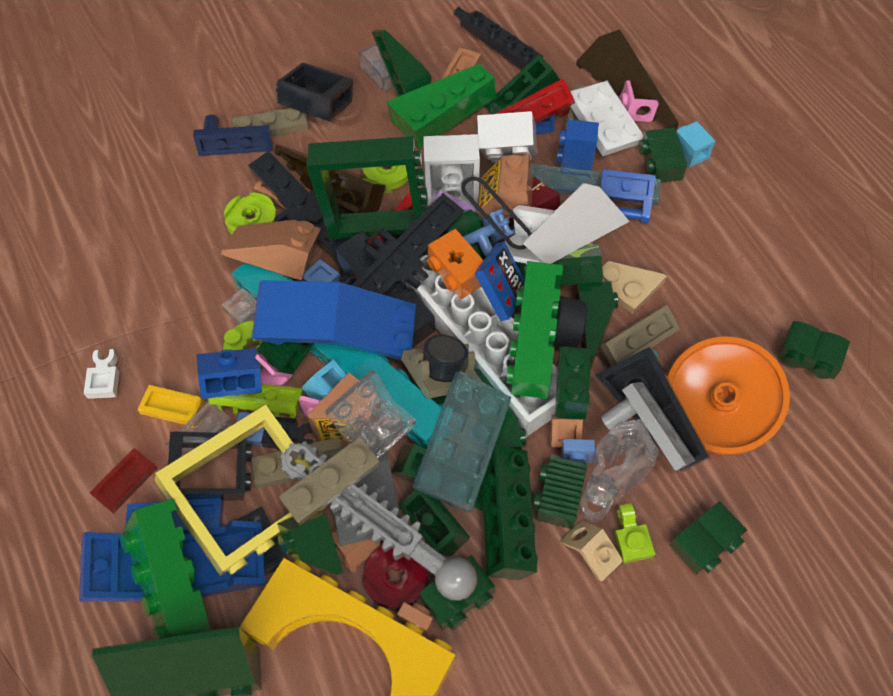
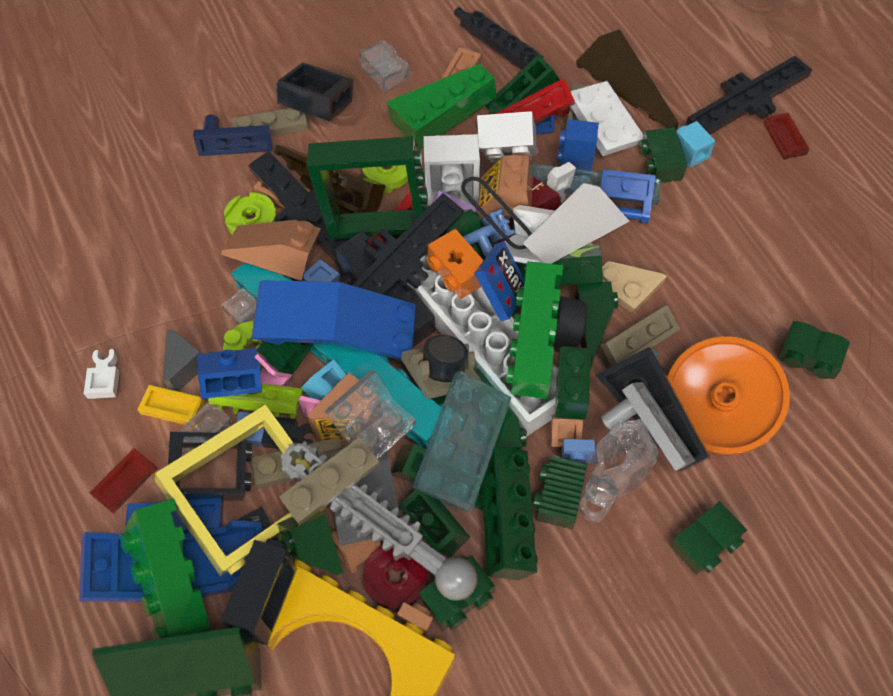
dark green slope [371,30,432,97] -> none
tan bracket [560,521,623,581] -> none
lime plate [614,503,656,564] -> none
bright pink bracket [619,80,659,122] -> none
none -> dark grey slope [163,330,201,392]
none -> black window [221,539,297,646]
none -> white plate [546,162,576,202]
none -> black hinge [686,56,812,135]
none -> clear red tile [763,113,809,160]

